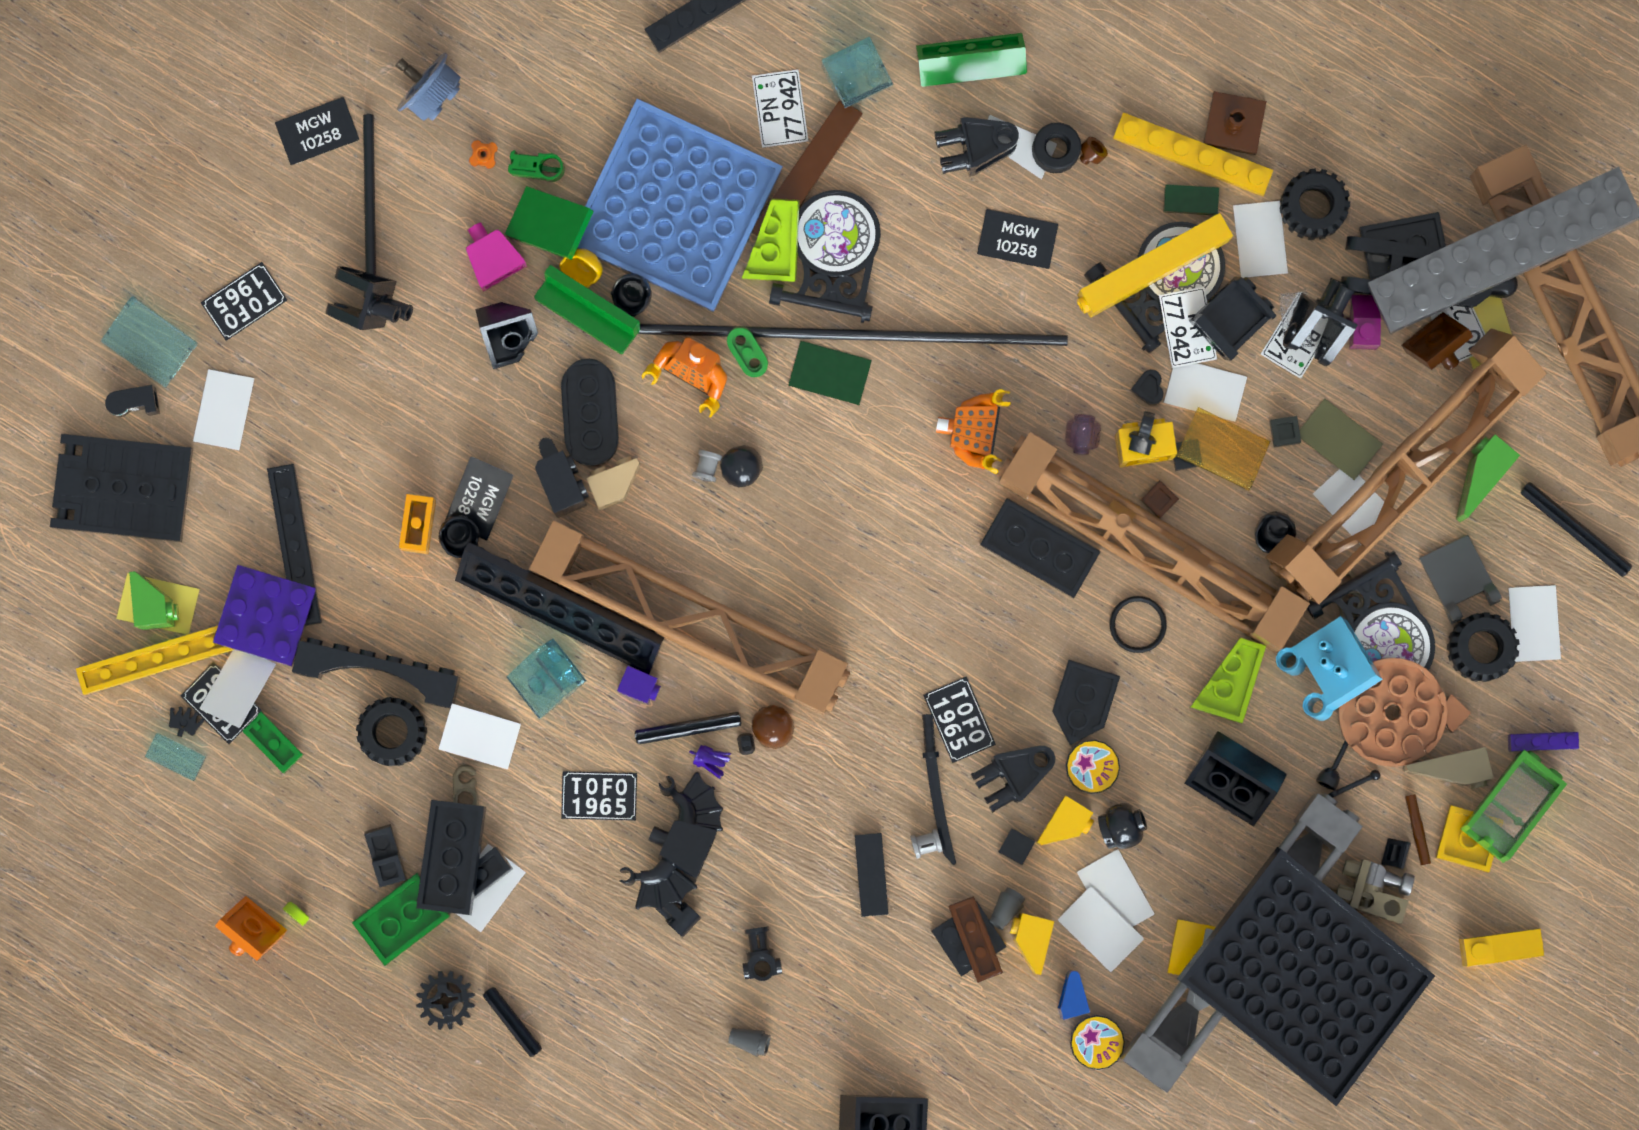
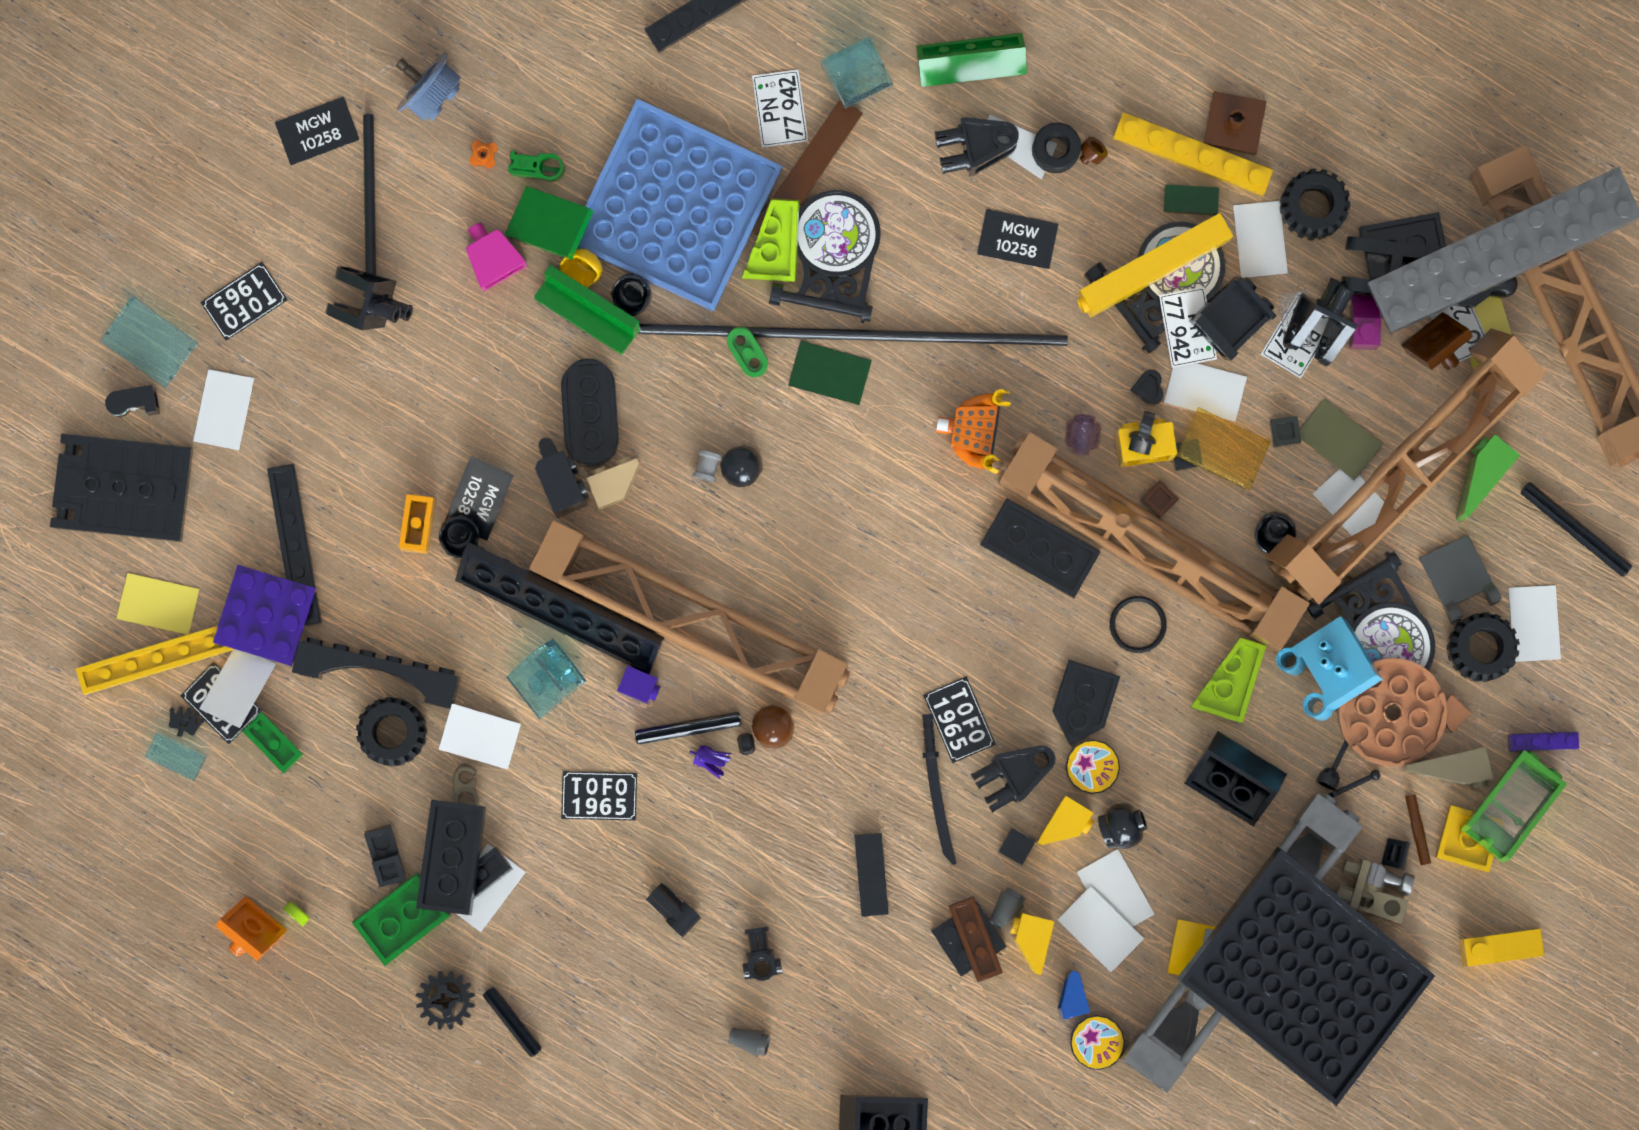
bright green slope [129,571,179,630] -> none
black slope [475,302,538,369] -> none
black torso [619,772,723,911] -> none
orange torso [642,337,727,418] -> none
light grey bush [910,829,943,859] -> none

